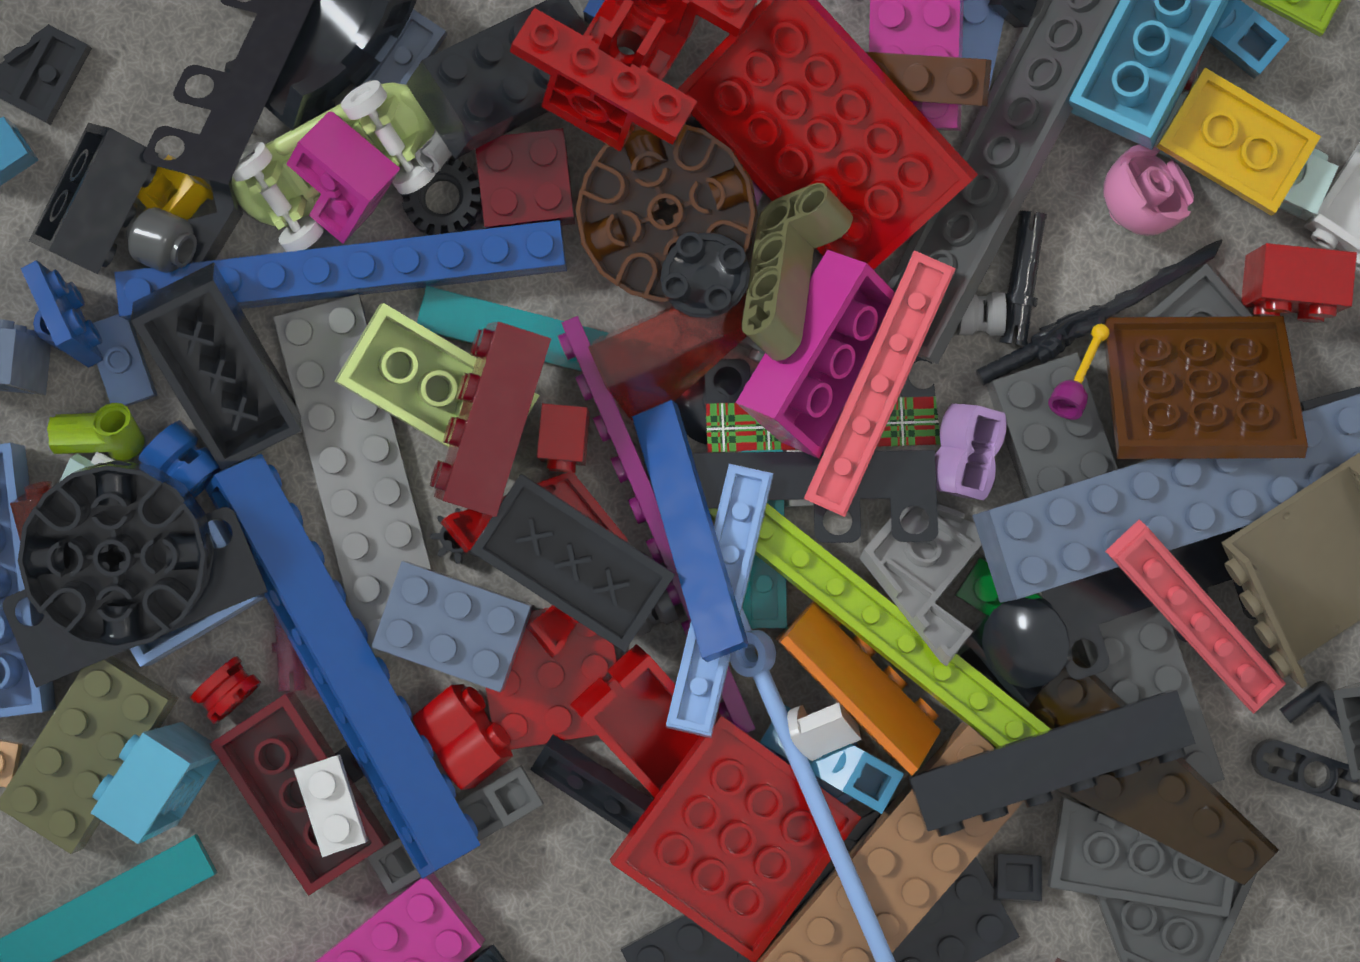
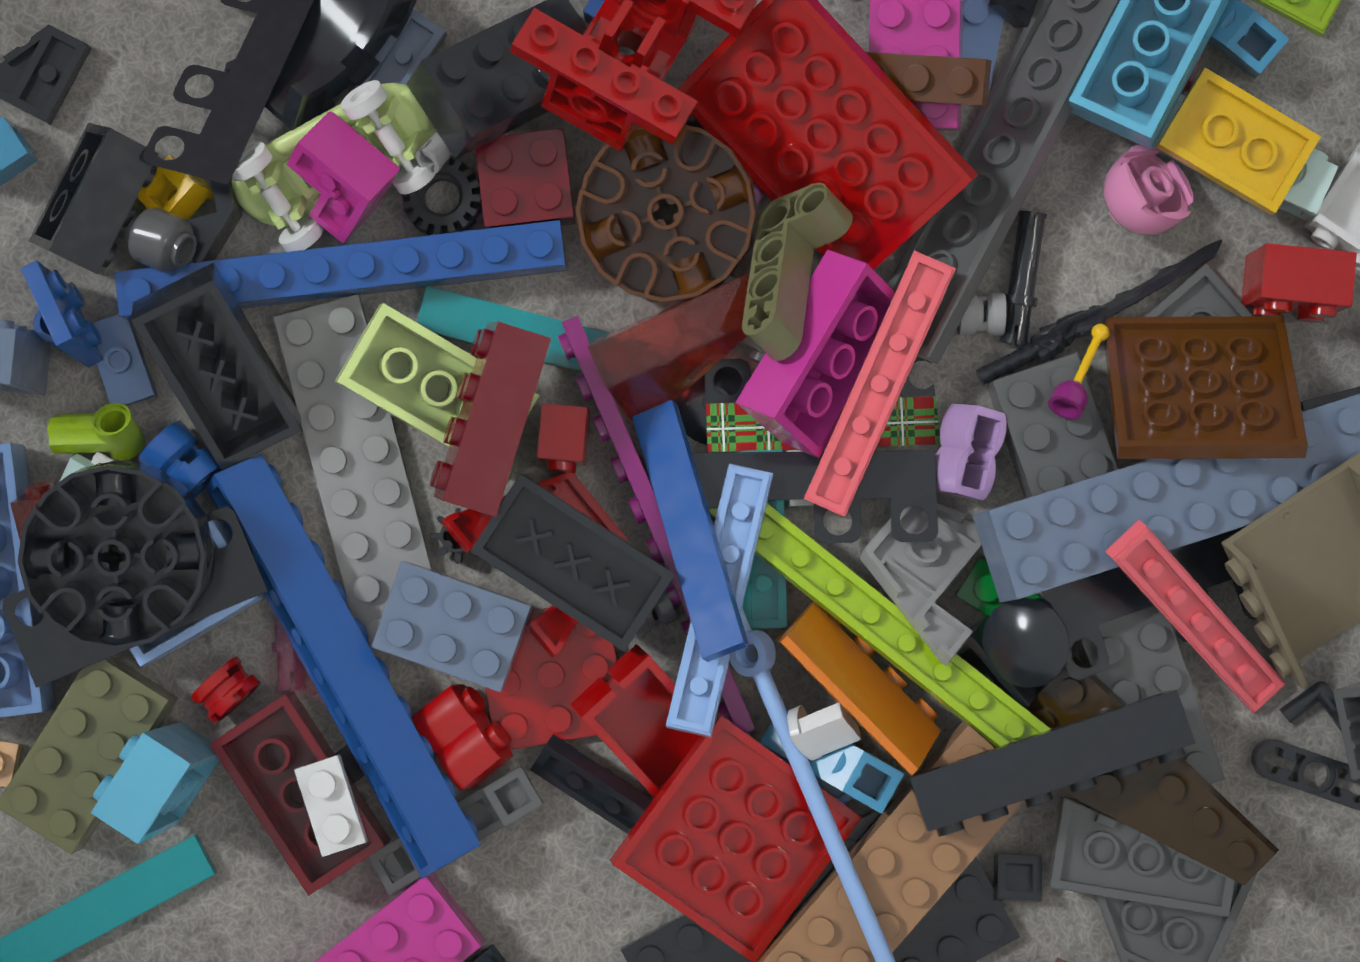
black dish [660,232,750,318] -> none

